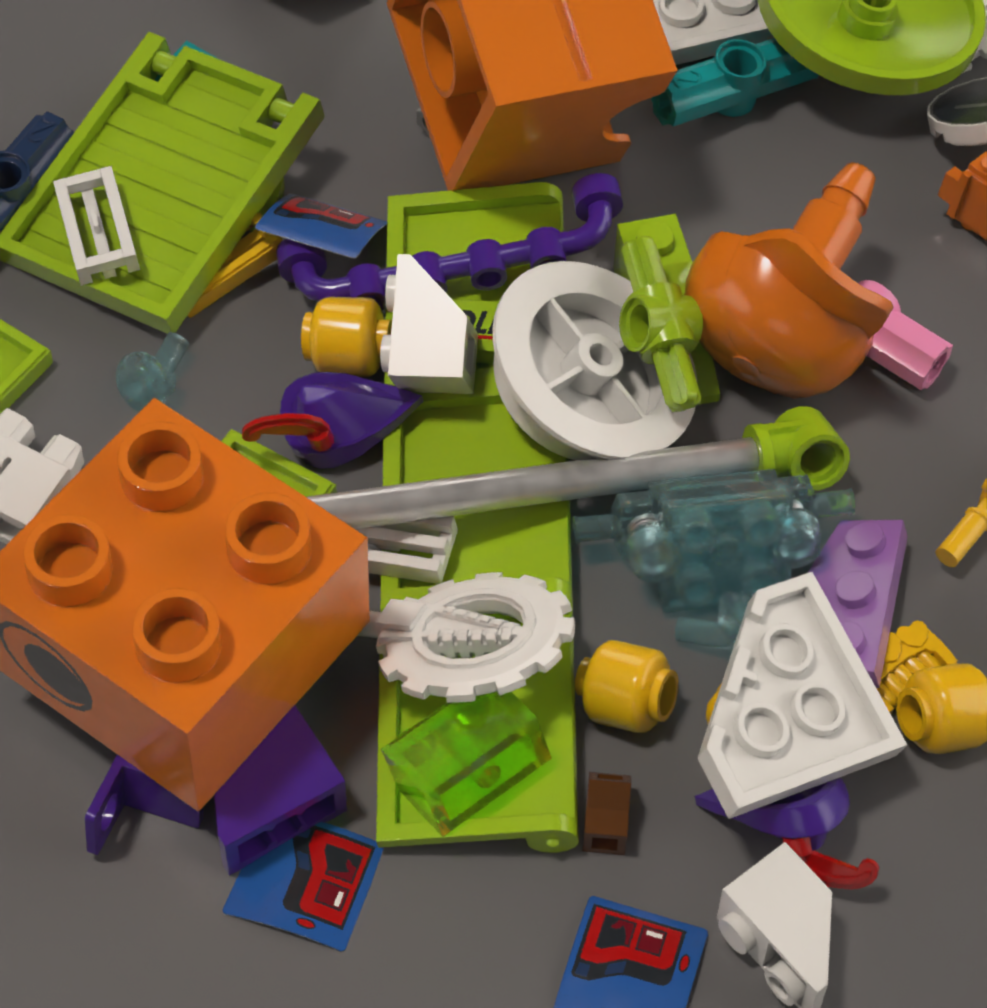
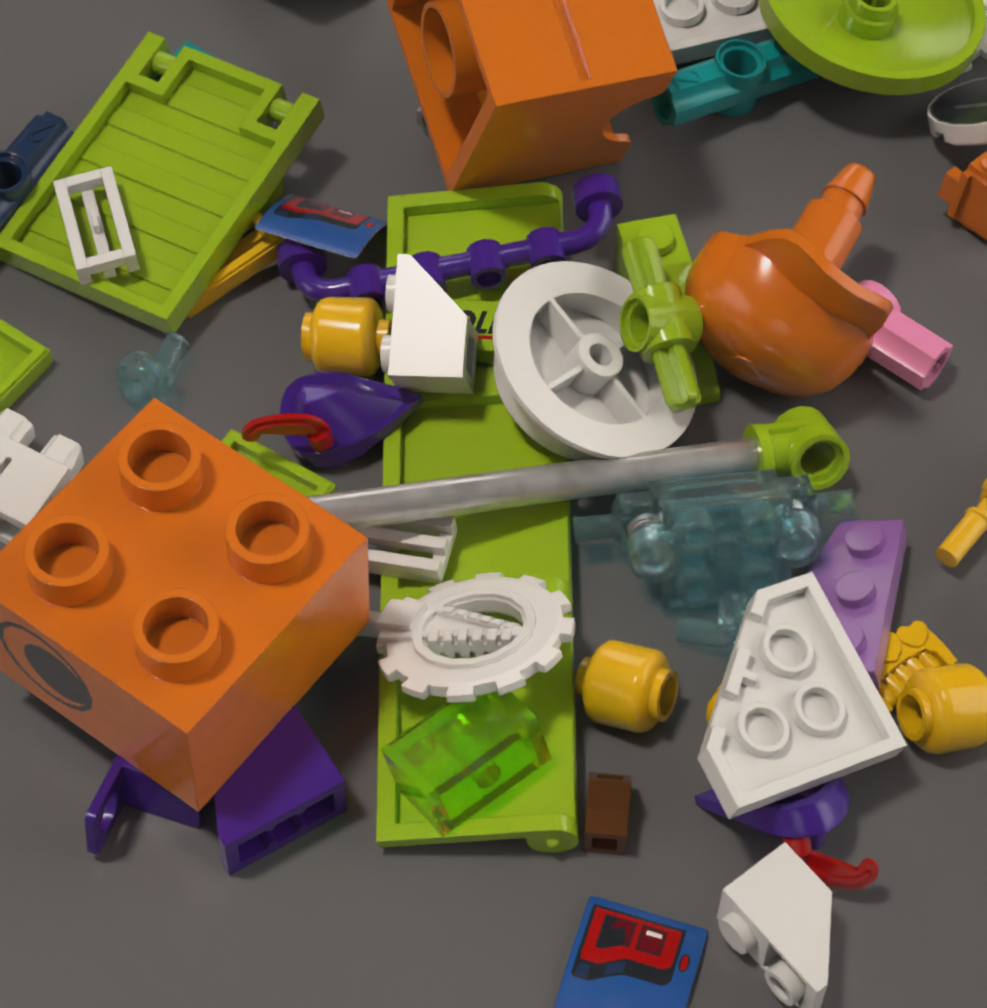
sticker [223,822,384,951] -> none

